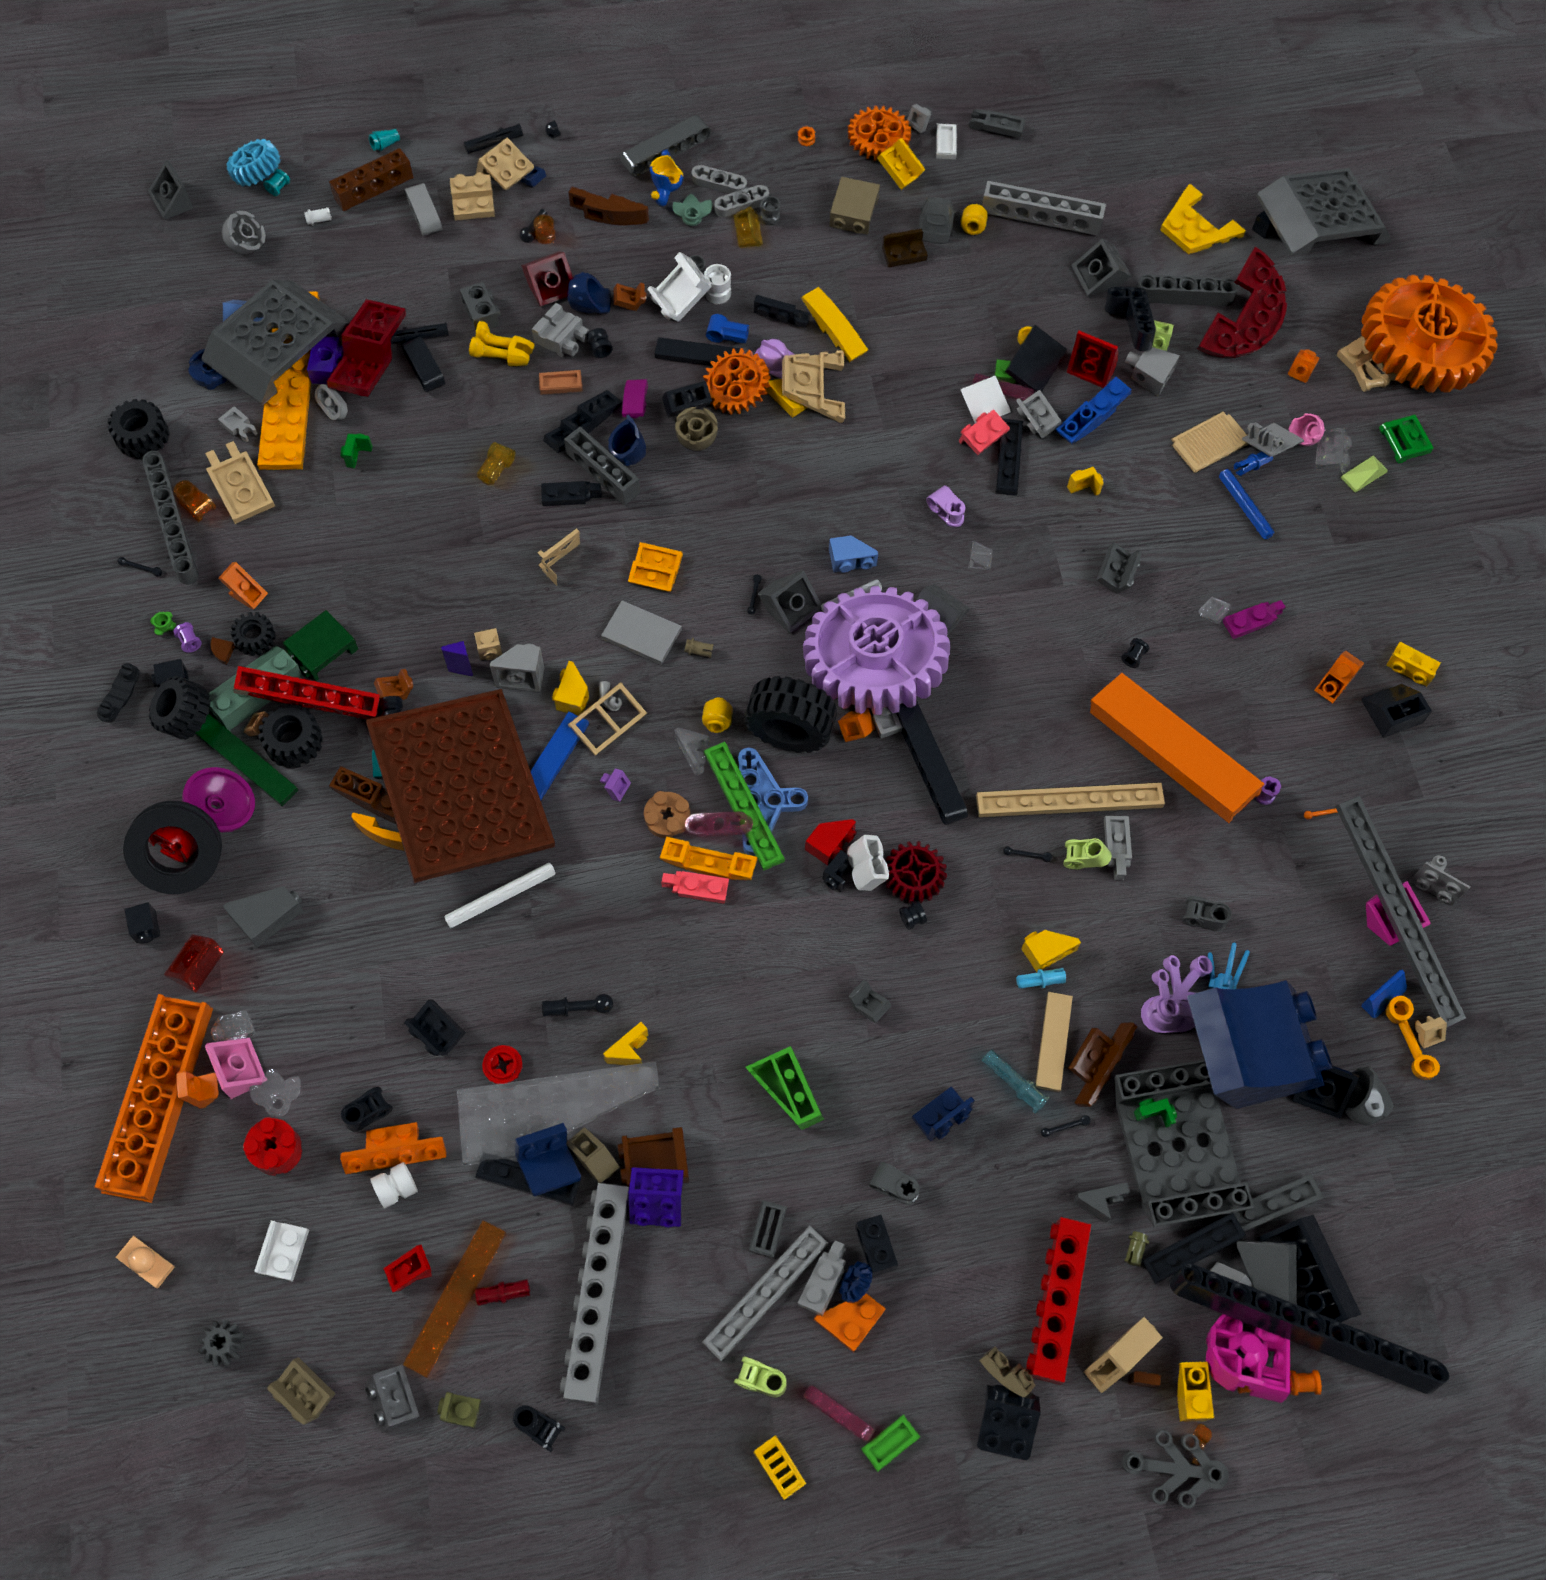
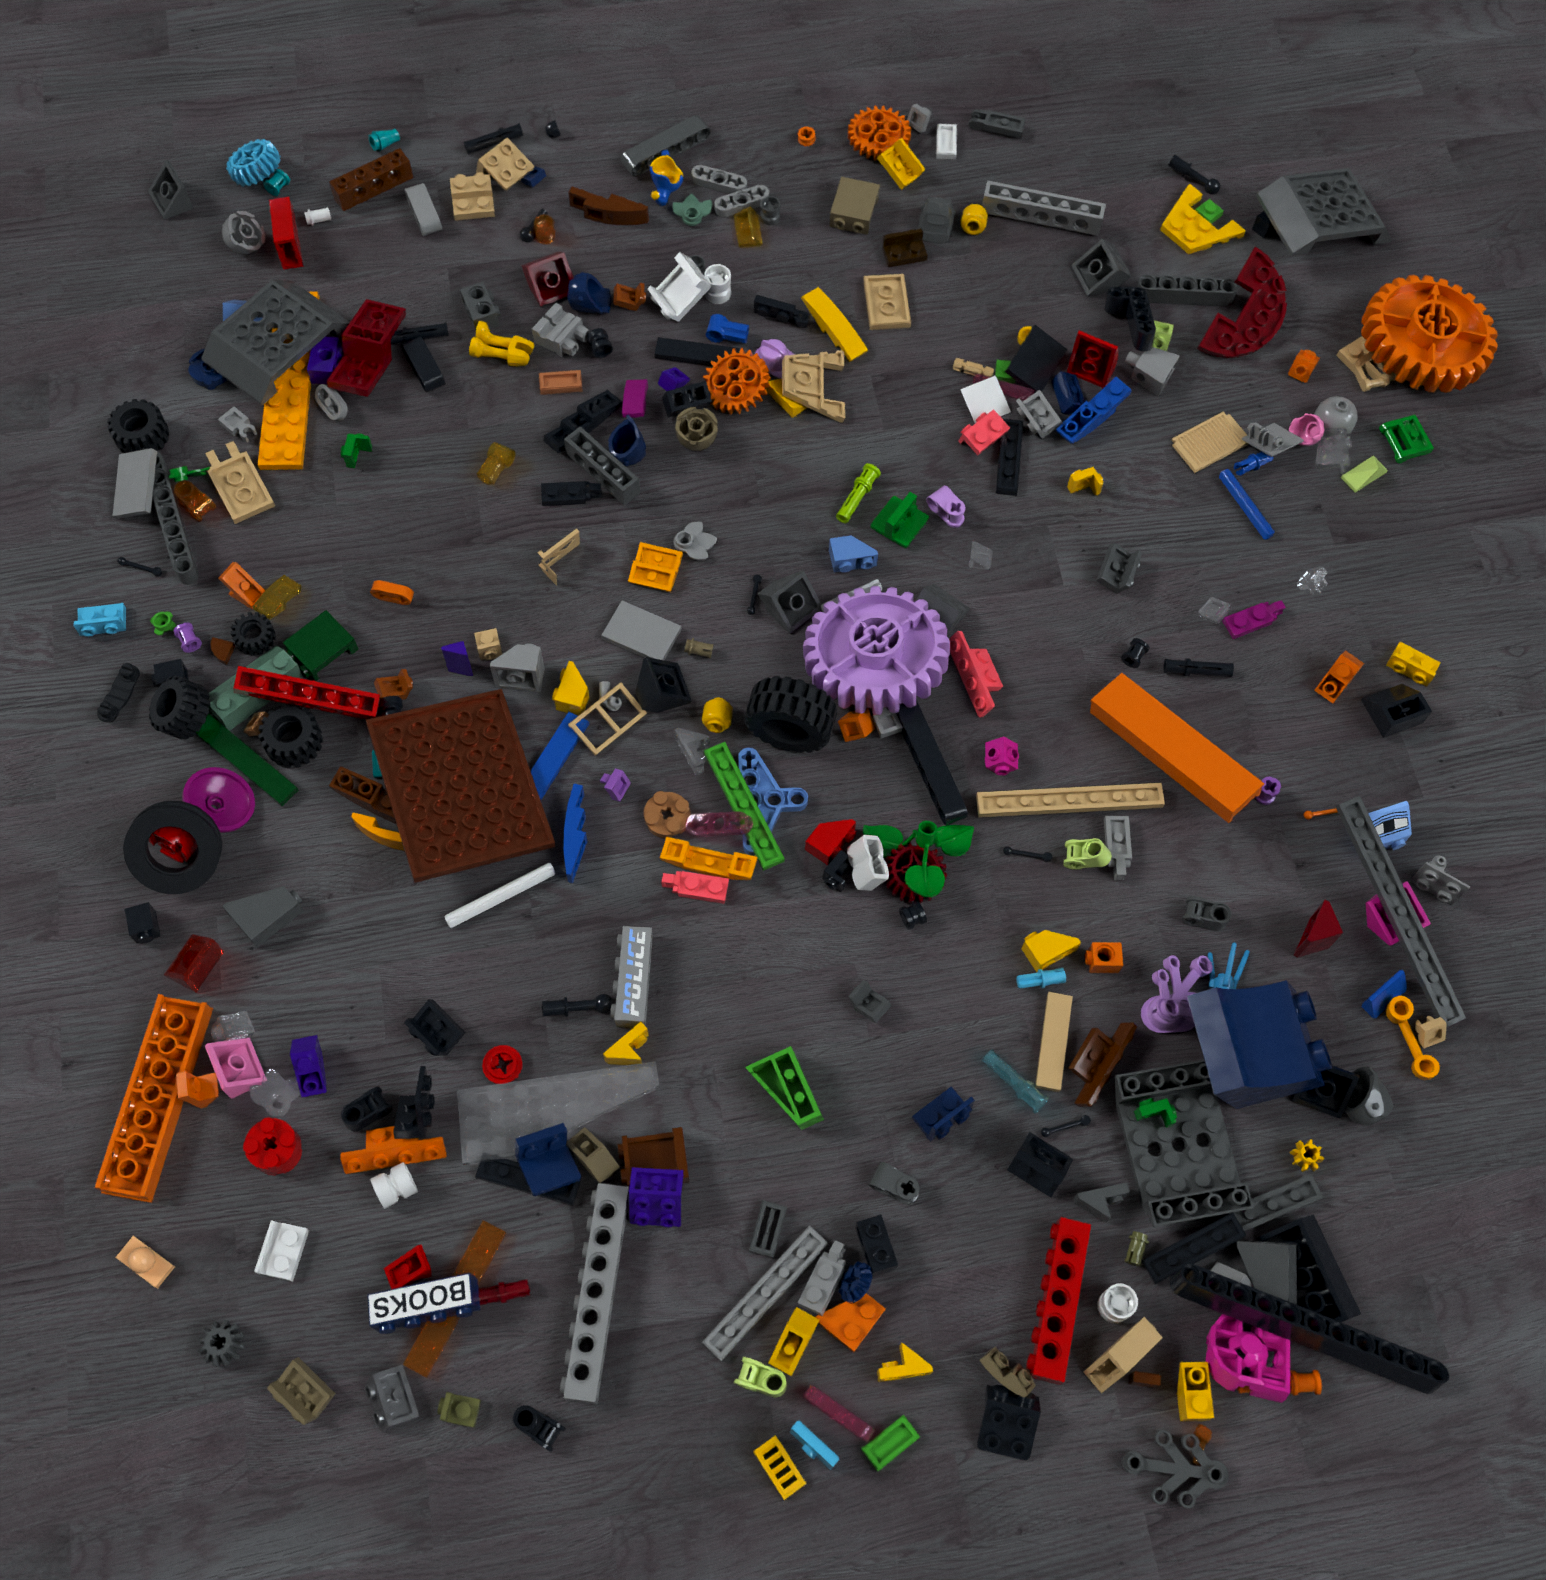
none -> medium azure bracket [74,603,126,637]
none -> light grey tile [112,448,157,519]
none -> green plate [168,466,210,482]
none -> clear yellow slope [253,575,301,620]
none -> red slope [269,197,304,270]
none -> dark purple slope [290,1035,327,1097]
none -> brick [368,1273,480,1334]
none -> orange beam [370,580,414,605]
none -> black bracket [393,1066,435,1139]
none -> blue slope [564,784,588,883]
none -> light grey brick [611,926,653,1028]
none -> black slope [636,657,692,713]
none -> dark purple slope [658,367,690,391]
none -> light grey plate [673,522,717,560]
none -> yellow slope [768,1307,819,1376]
none -> medium azure plate [790,1421,839,1470]
none -> lime pin [836,463,881,524]
none -> tan tile [863,274,911,330]
none -> green plant [863,821,974,898]
none -> green bracket [870,492,929,548]
none -> yellow slope [877,1343,933,1382]
none -> coral bracket [949,631,1003,717]
none -> tan axle [953,358,994,379]
none -> dark pink brick [985,736,1019,776]
none -> black bracket [1007,1132,1073,1197]
none -> dark blue slope [1051,371,1085,414]
none -> orange brick [1085,942,1123,973]
none -> white wheel [1097,1283,1138,1323]
none -> black pin [1163,658,1234,677]
none -> black pin [1168,155,1220,194]
none -> bright green plate [1195,199,1224,224]
none -> yellow gear [1290,1139,1324,1172]
none -> dark red slope [1293,900,1343,958]
none -> clear tile [1296,566,1328,595]
none -> light grey cylinder [1314,396,1358,440]
none -> light blue slope [1368,801,1412,850]

